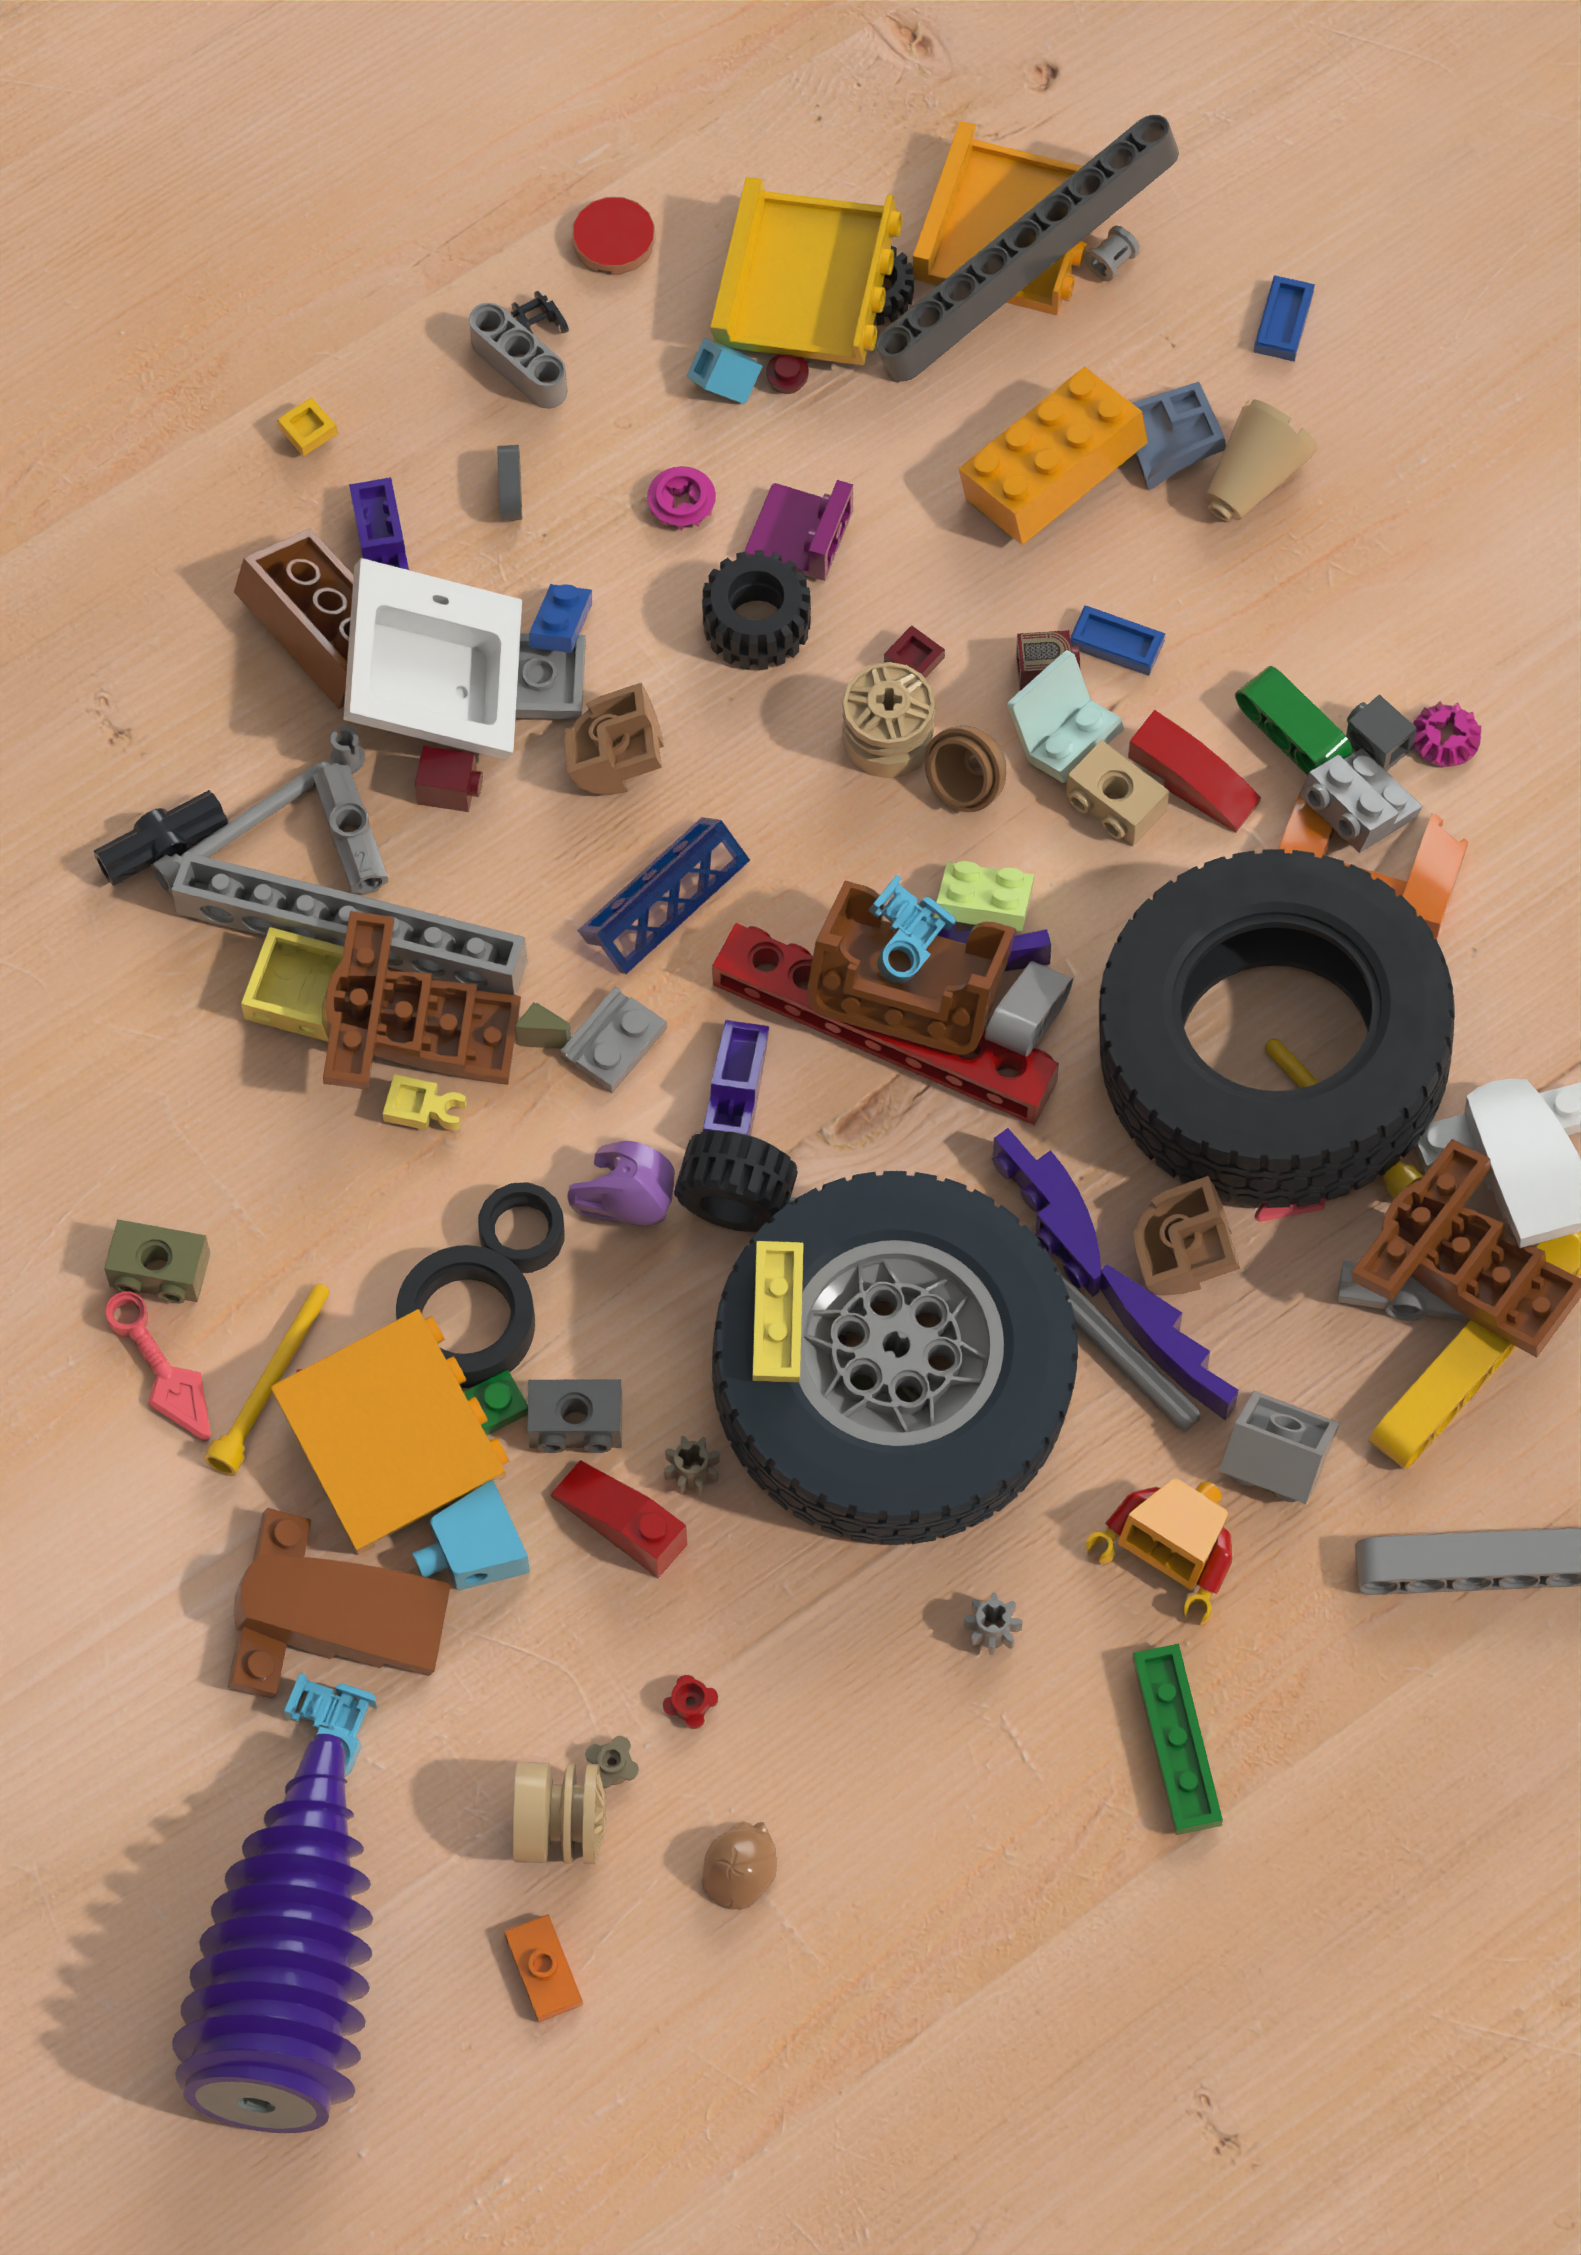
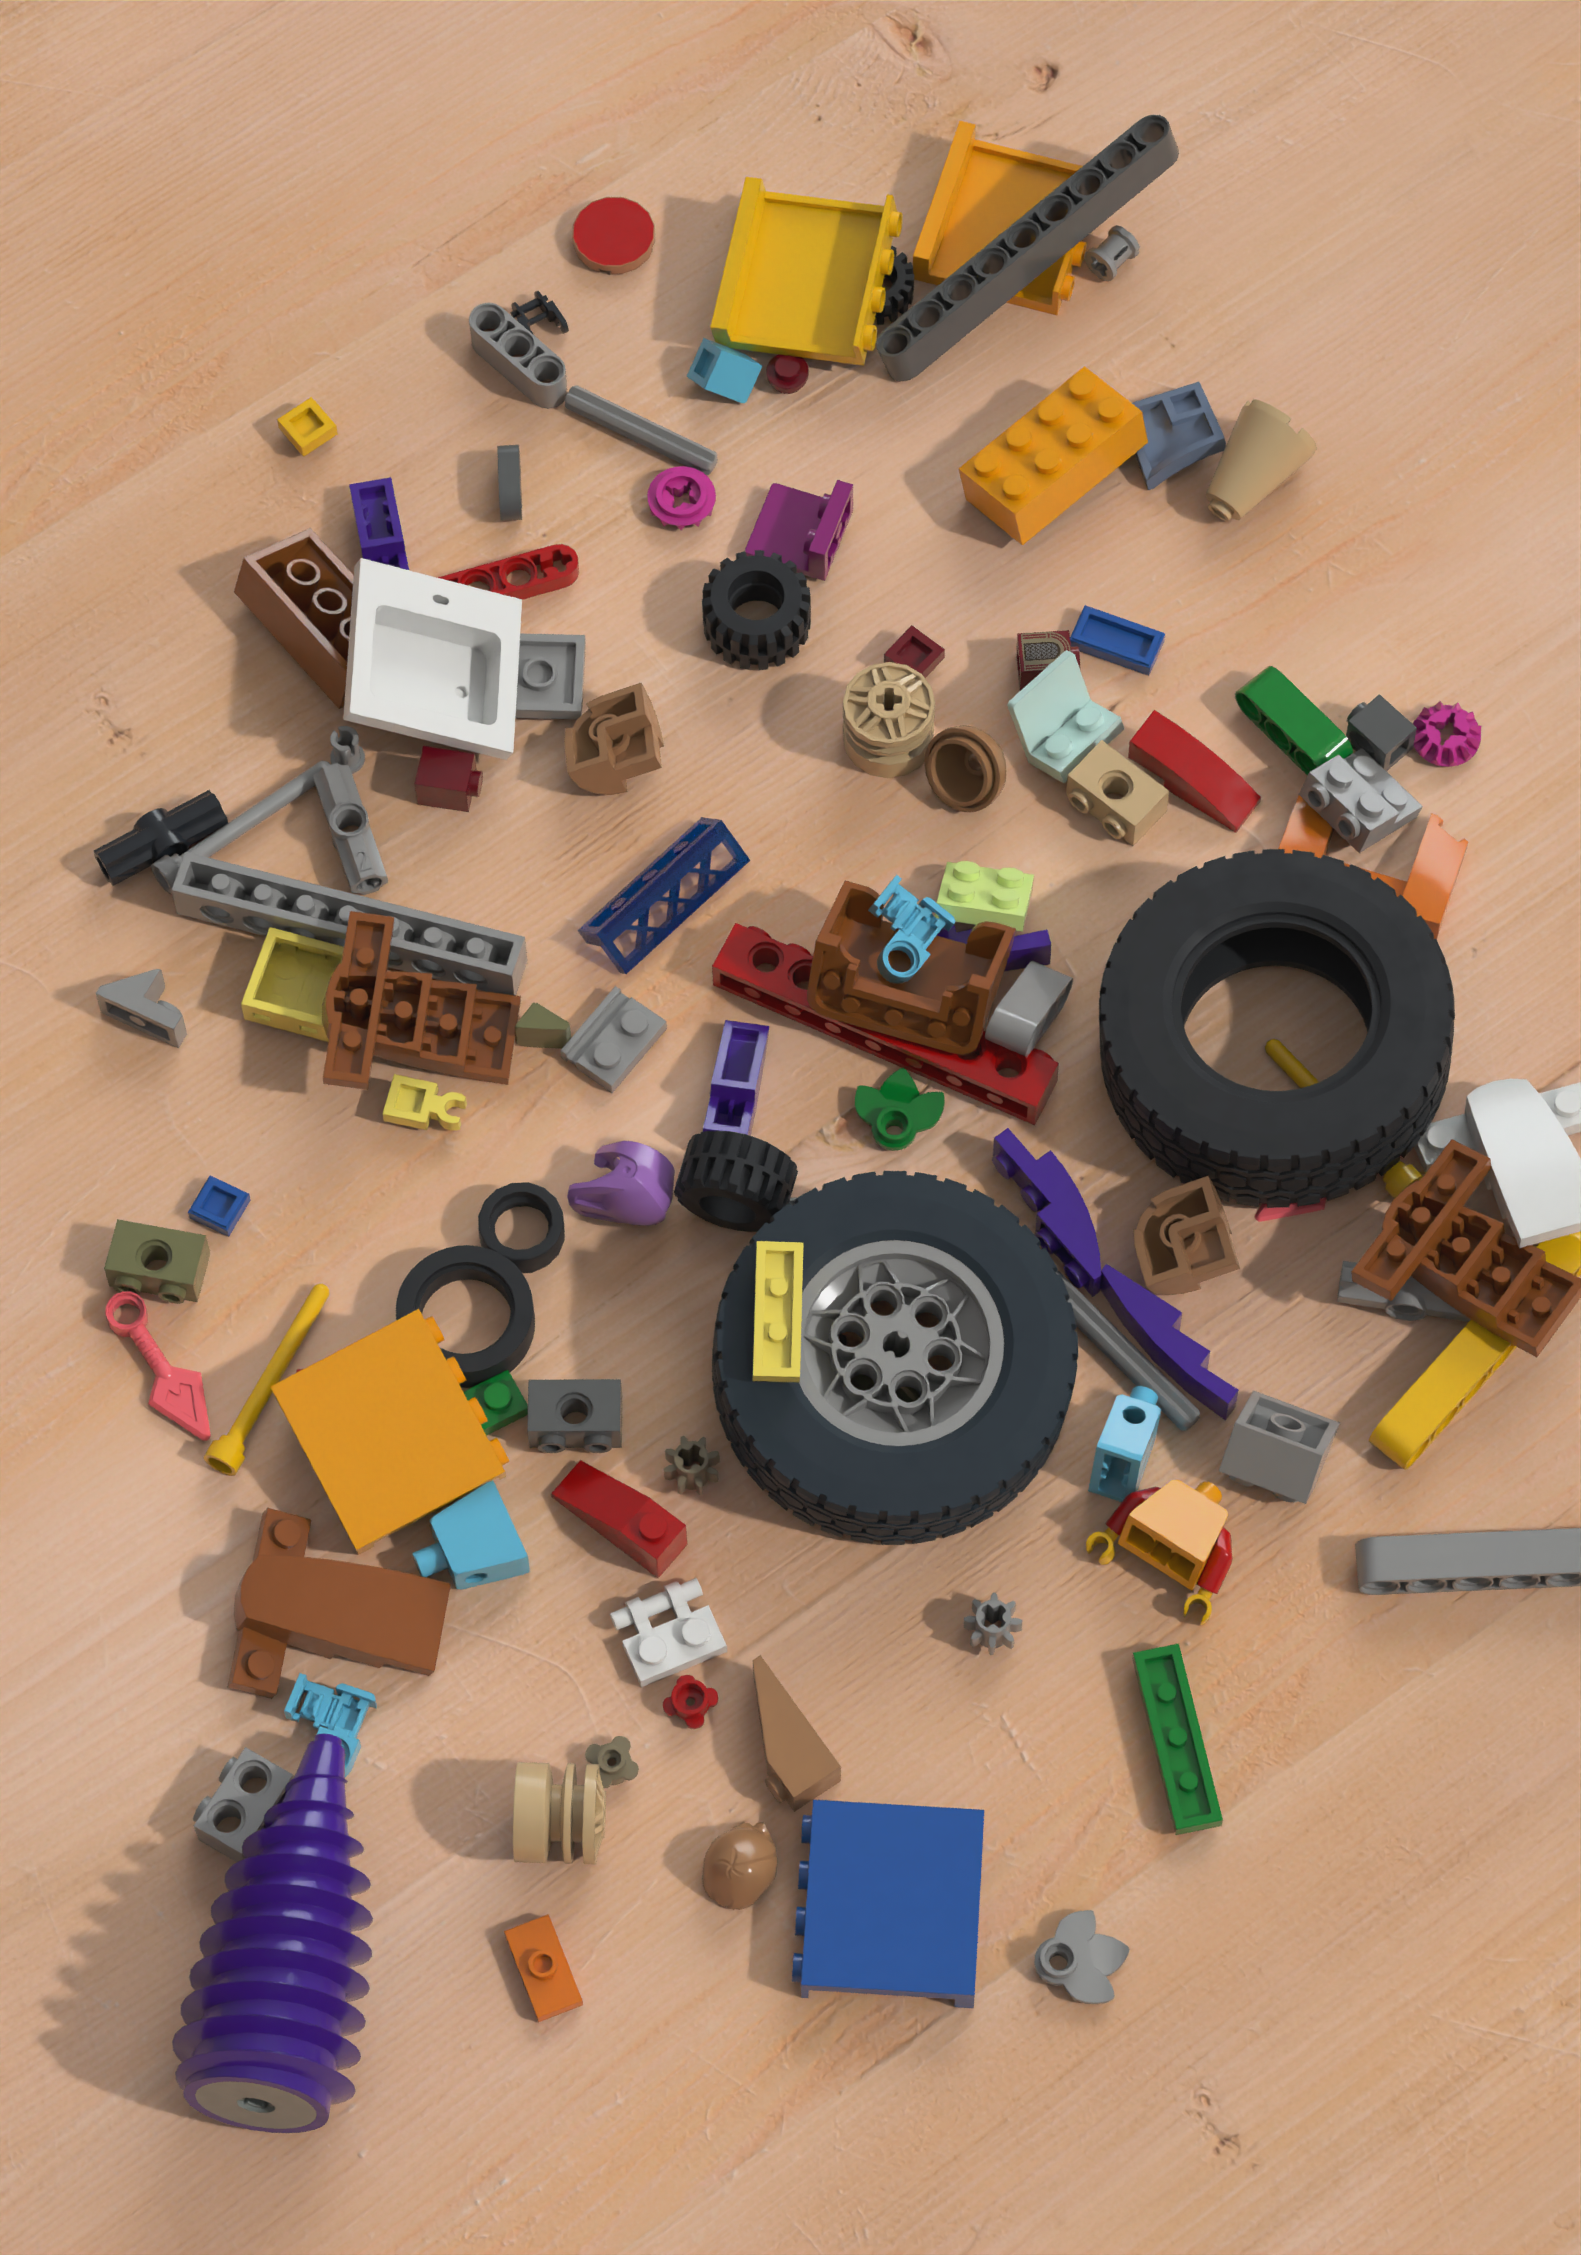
blue plate [529,584,592,653] -> none
blue tile [1254,275,1315,362] -> none
none -> light grey slope [96,969,187,1048]
none -> blue tile [188,1175,251,1237]
none -> light grey brick [193,1747,294,1862]
none -> red beam [438,544,579,600]
none -> light grey axle [564,386,718,475]
none -> white plate [610,1578,727,1687]
none -> medium nougat slope [753,1655,841,1812]
none -> blue panel [792,1800,984,2008]
none -> green plate [855,1068,945,1151]
none -> light grey plate [1034,1910,1130,2004]
none -> medium azure torso [1088,1386,1161,1502]

